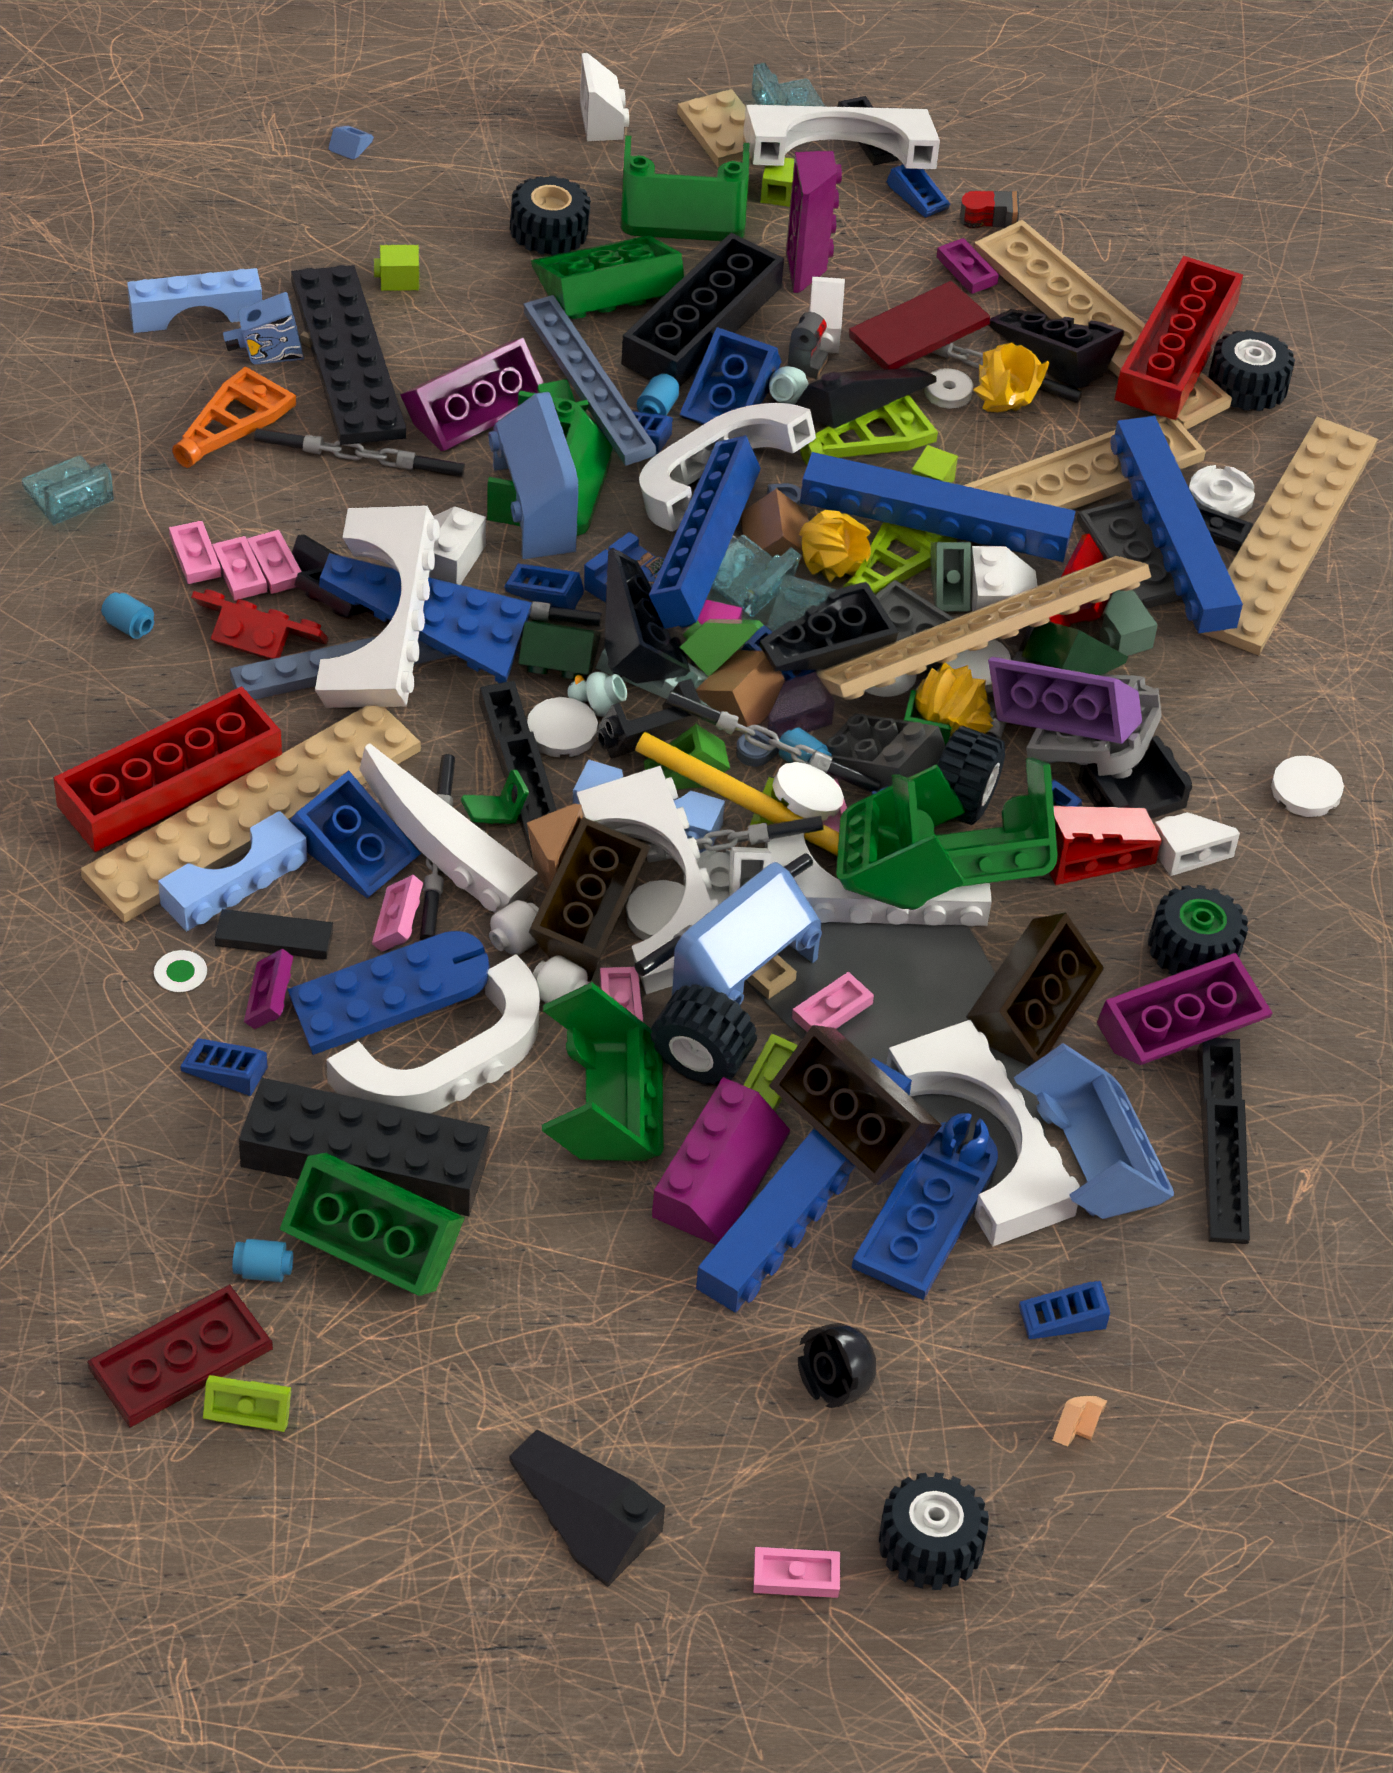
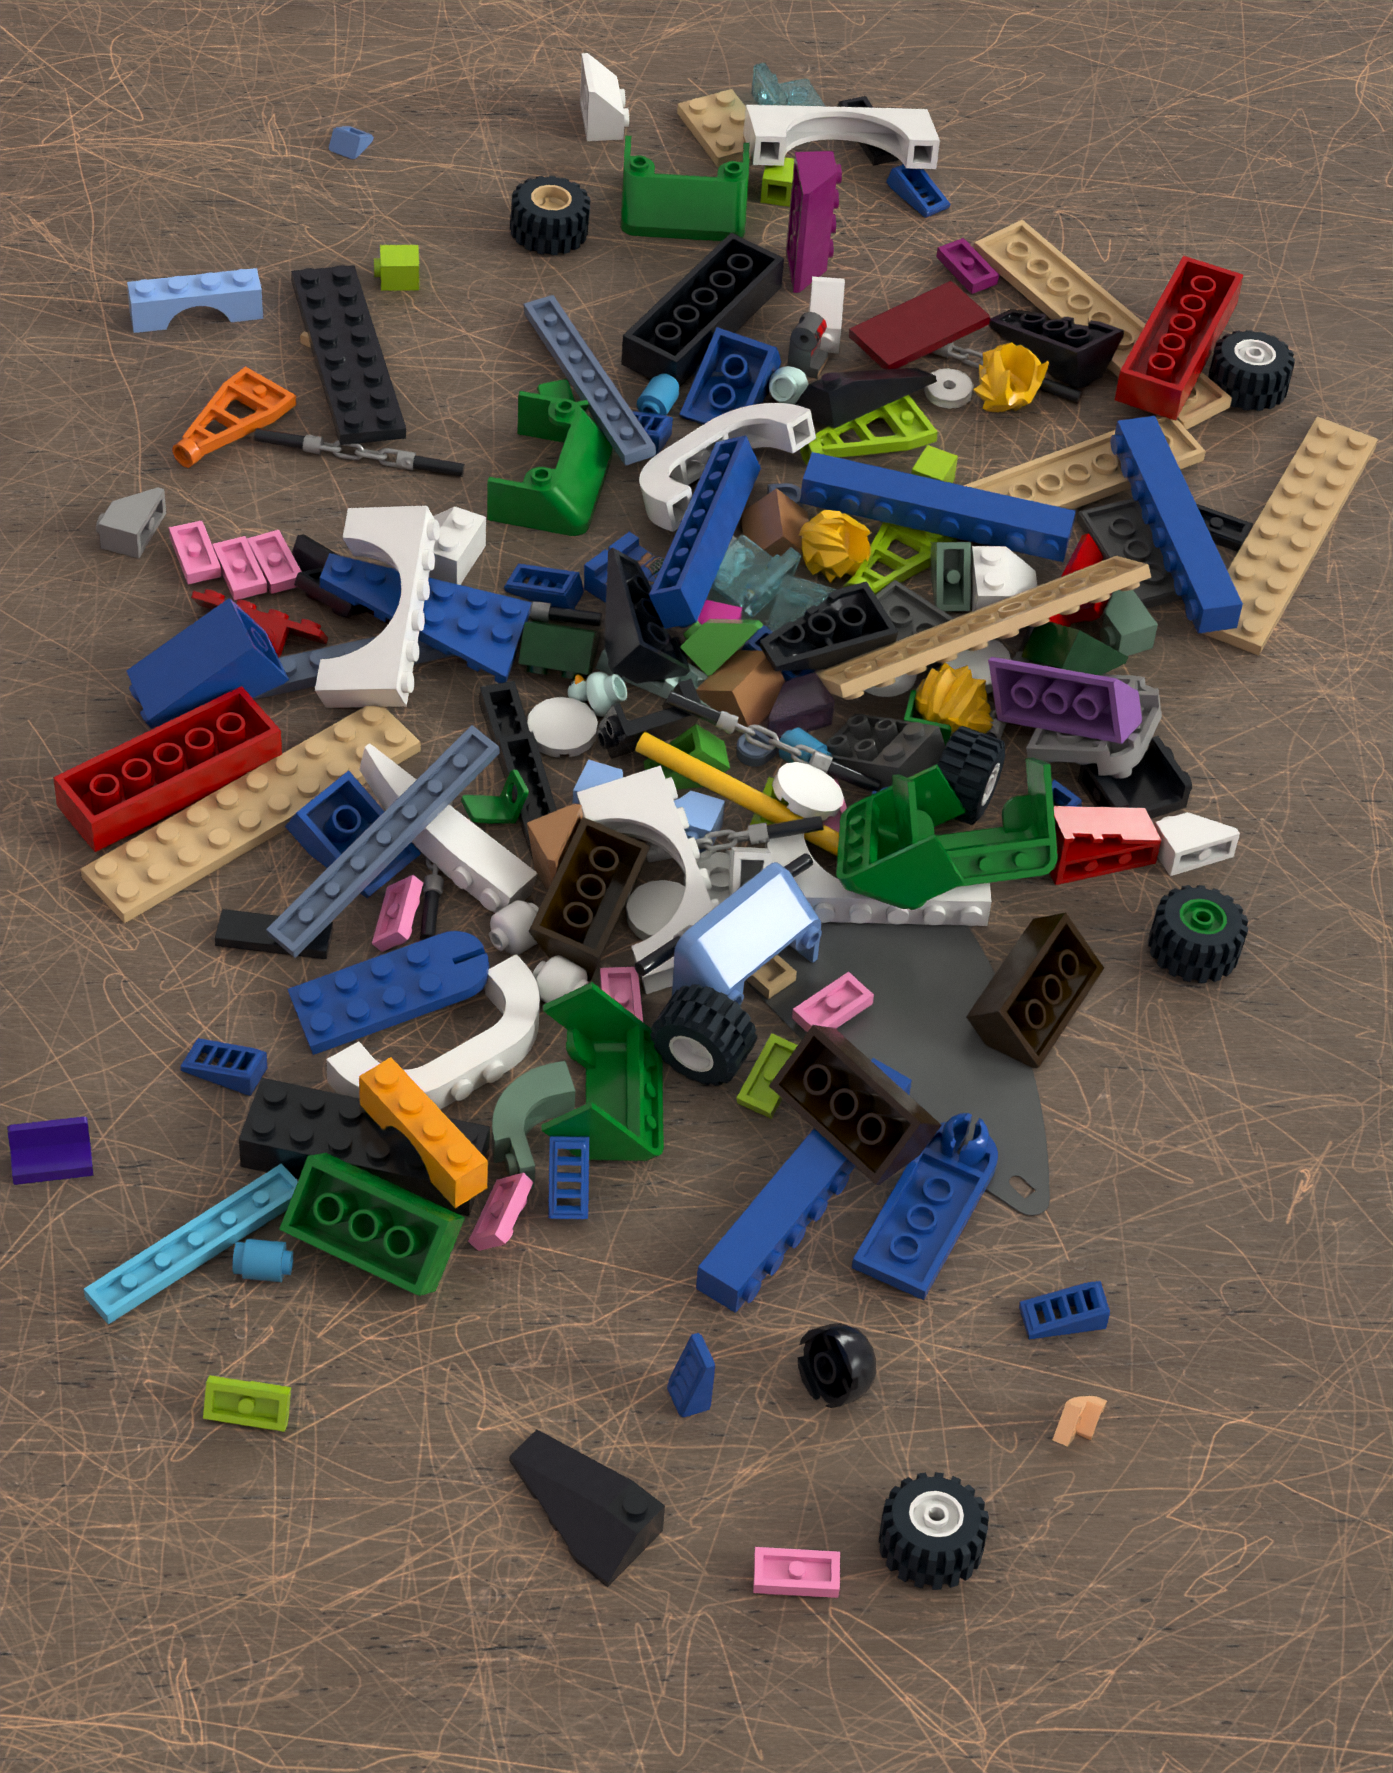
clear light blue bracket [22,456,114,525] -> none
dark red tile [87,1284,273,1428] -> none
dark azure brick [101,592,154,639] -> none
white sticker [154,950,207,992] -> none
light blue arch [158,811,307,932] -> none
medium blue torso [223,292,304,364] -> none
magenta plate [244,949,293,1029] -> none
magenta slope [400,337,543,451] -> none
medium blue windscreen [488,392,578,559] -> none
green slope [531,235,684,319] -> none
magenta slope [652,1077,790,1245] -> none
white arch [886,1020,1080,1247] -> none
leg [959,191,1019,228] -> none
medium blue windscreen [1014,1043,1174,1219] -> none
magenta slope [1097,953,1273,1065] -> none
white tile [1189,465,1255,518] -> none
black slope [1197,1038,1250,1244] -> none
white tile [1271,756,1344,817] -> none
none -> dark purple panel [7,1117,94,1185]
none -> medium azure plate [84,1164,298,1324]
none -> light grey slope [96,487,166,559]
none -> blue slope [126,598,289,729]
none -> sand blue plate [266,725,500,958]
none -> light orange arch [359,1057,488,1208]
none -> bright pink plate [468,1172,534,1251]
none -> sand green arch [492,1060,575,1189]
none -> blue slope [548,1136,589,1219]
none -> blue slope [667,1333,715,1417]

